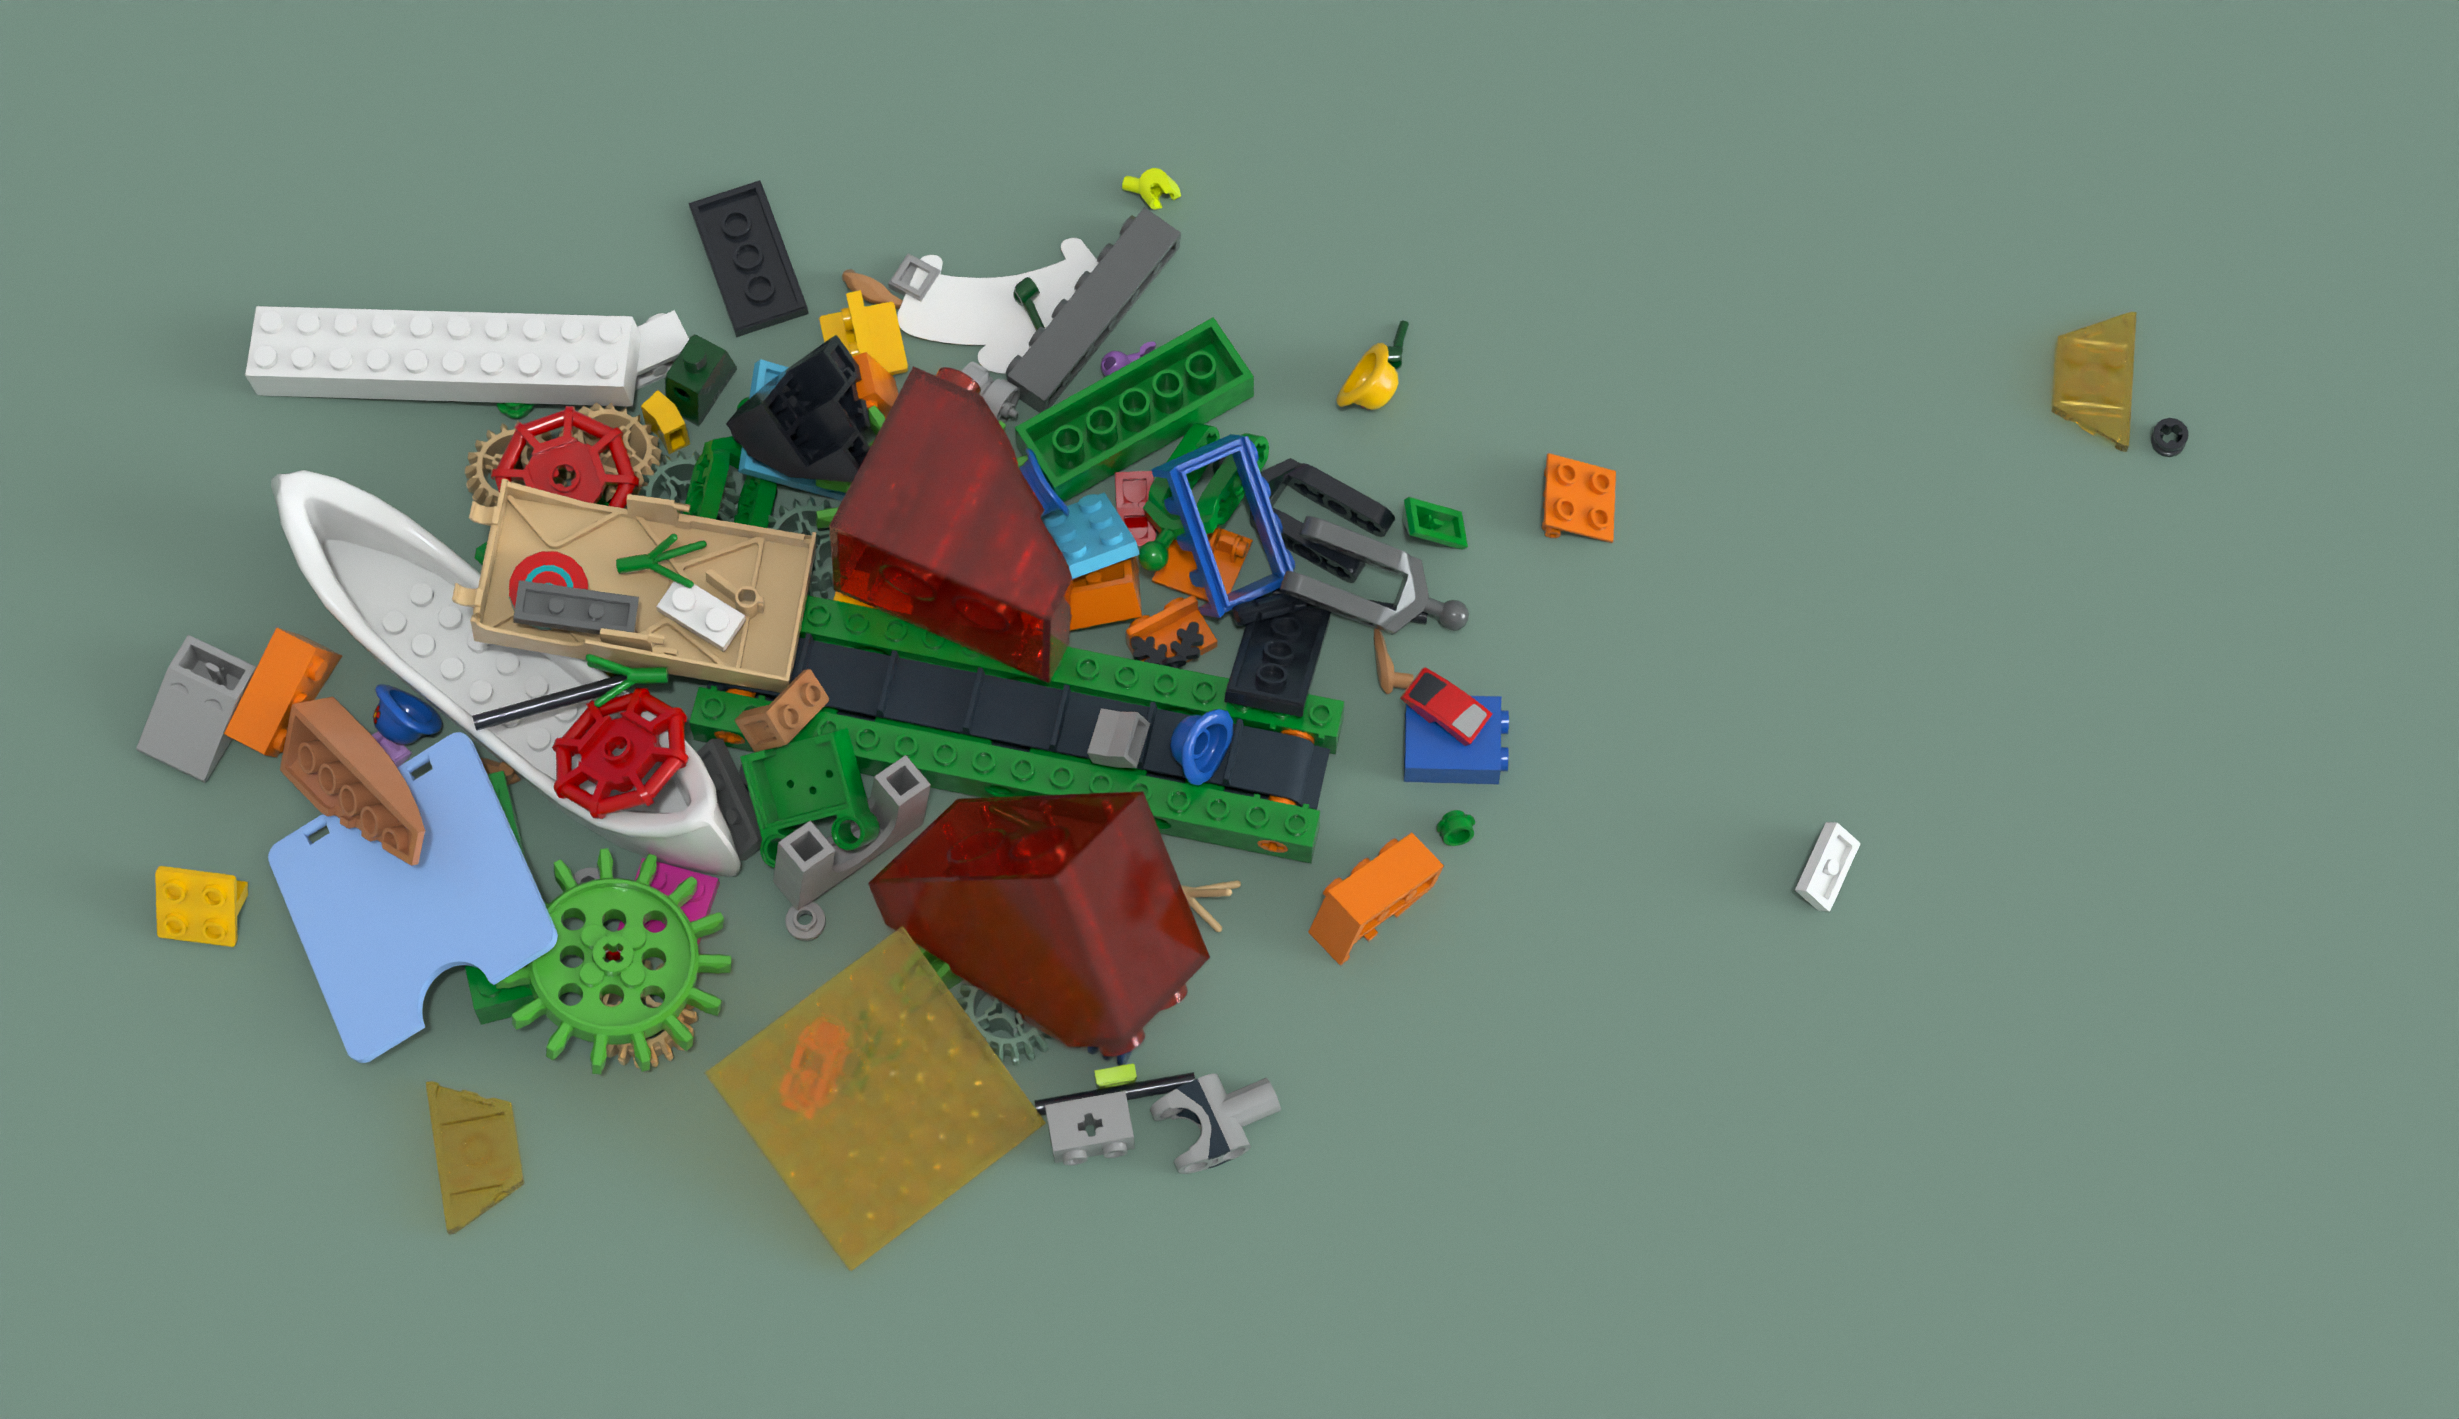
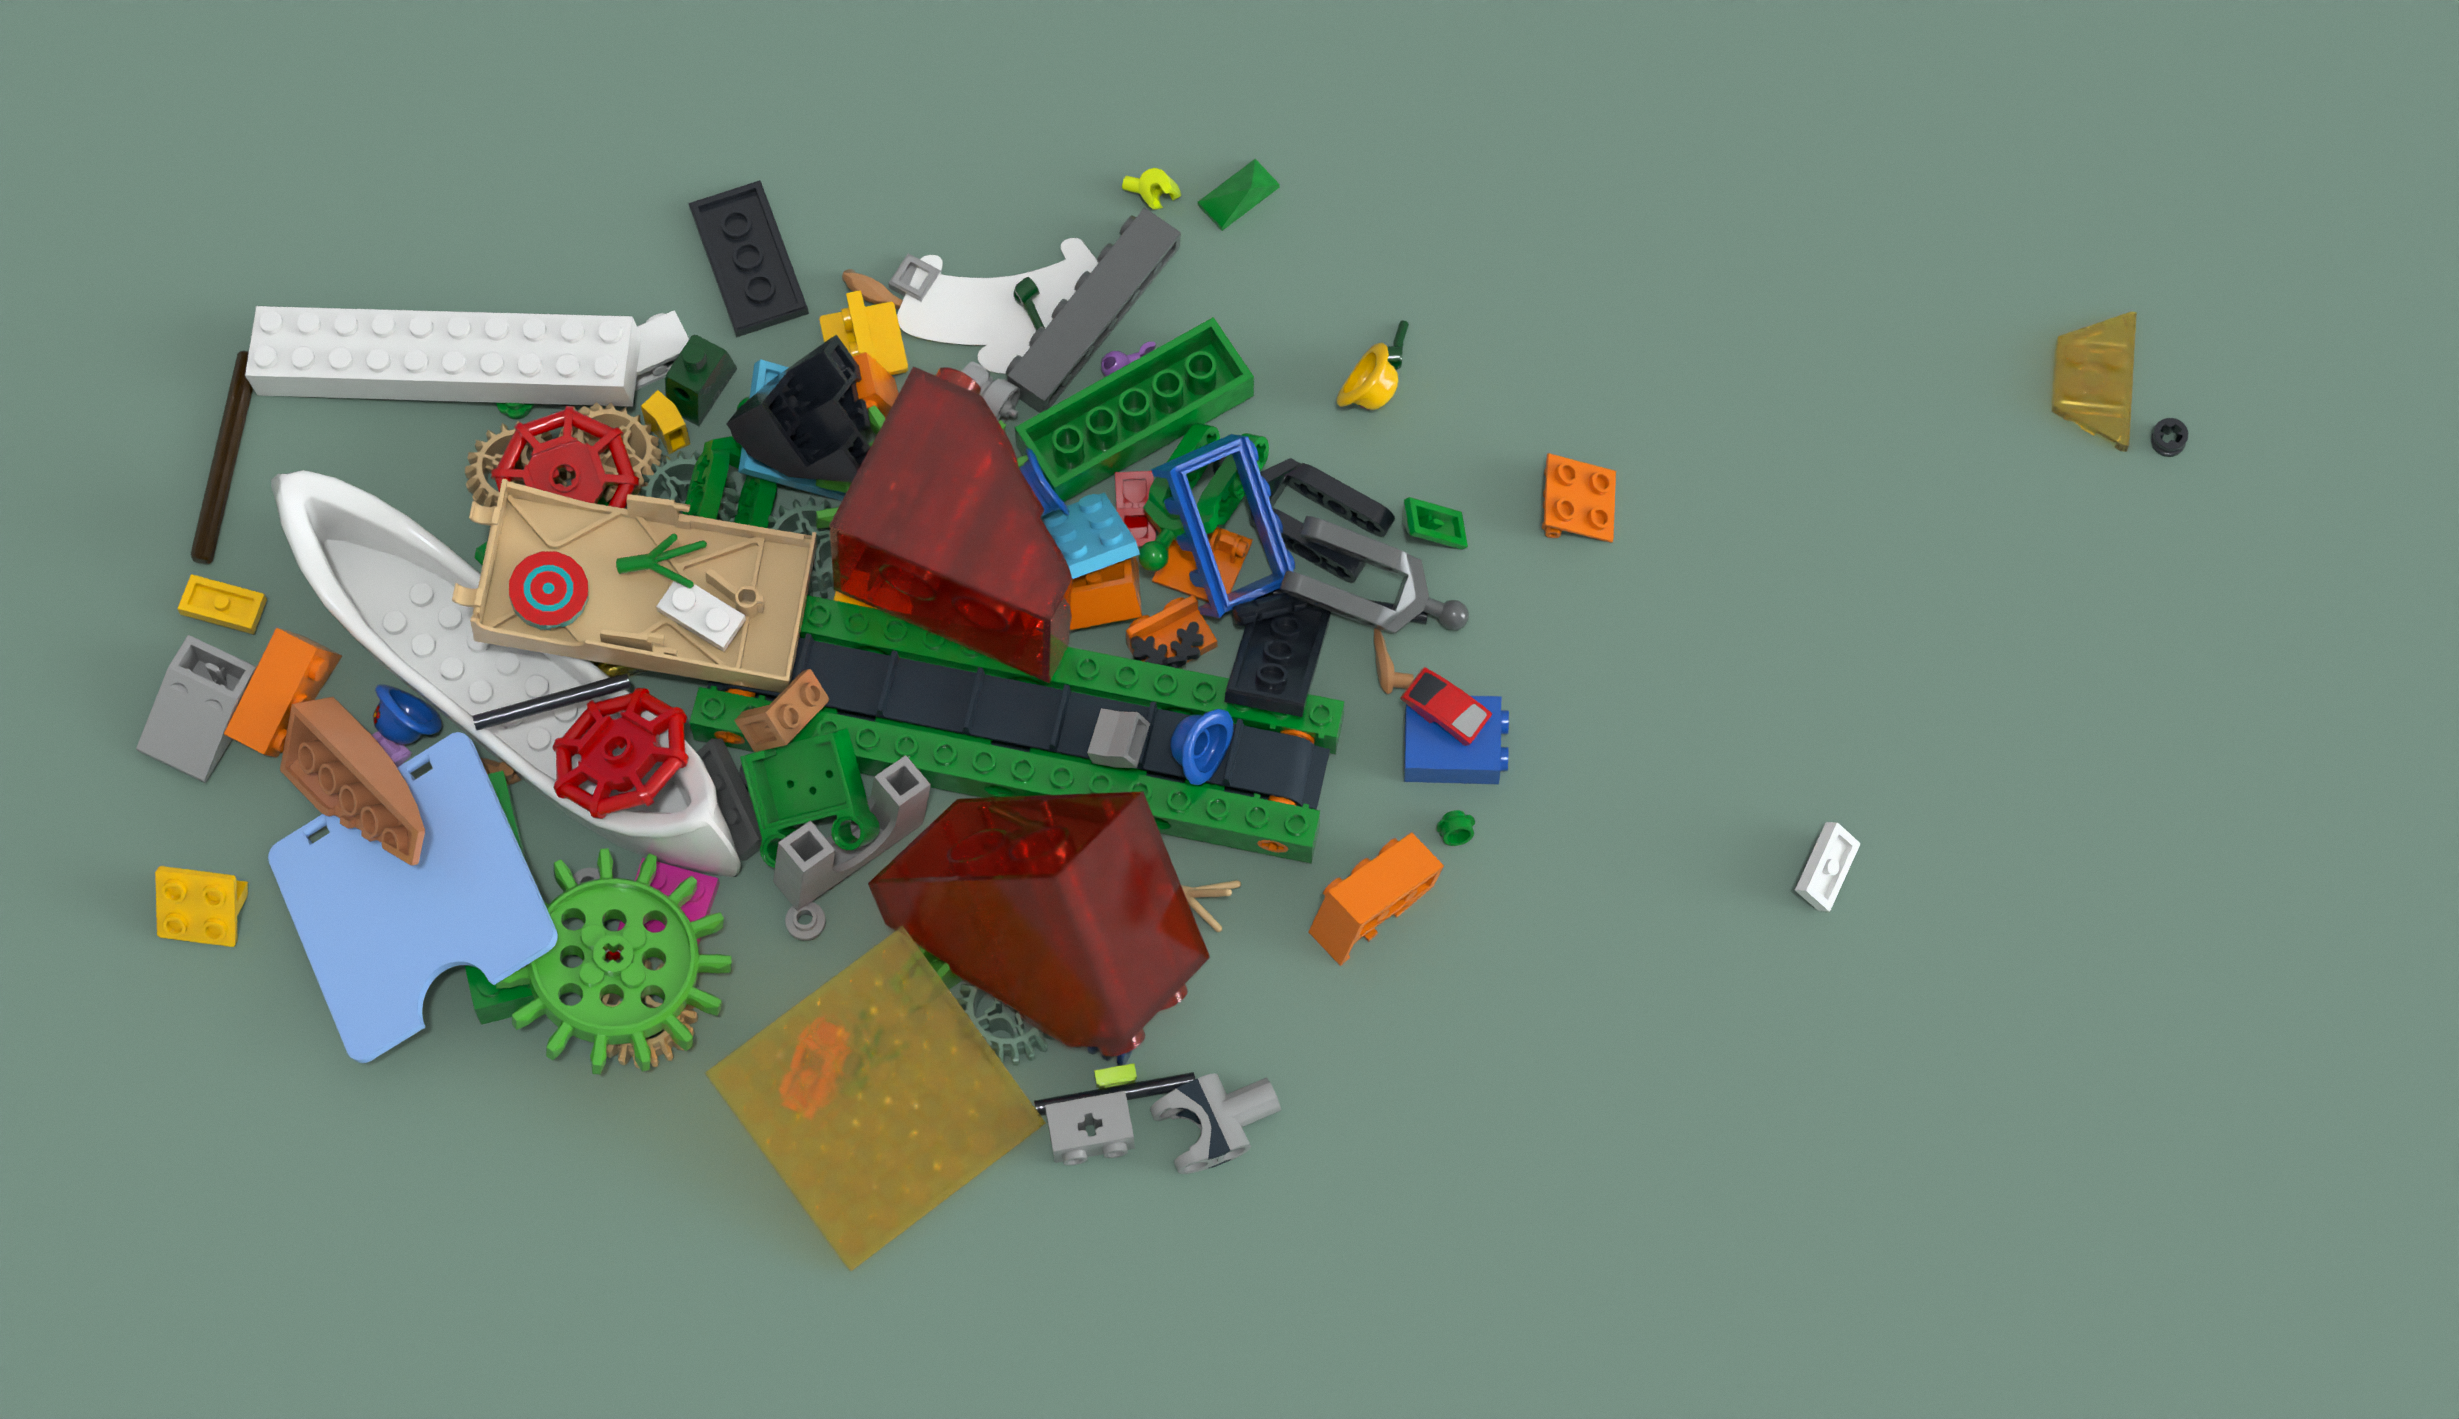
clear yellow wing [426,1081,525,1235] -> none
dark grey plate [513,580,639,635] -> none
green plant [586,654,668,707] -> none
none -> yellow plate [177,574,267,634]
none -> dark brown axle [190,351,253,564]
none -> green slope [1198,159,1280,231]

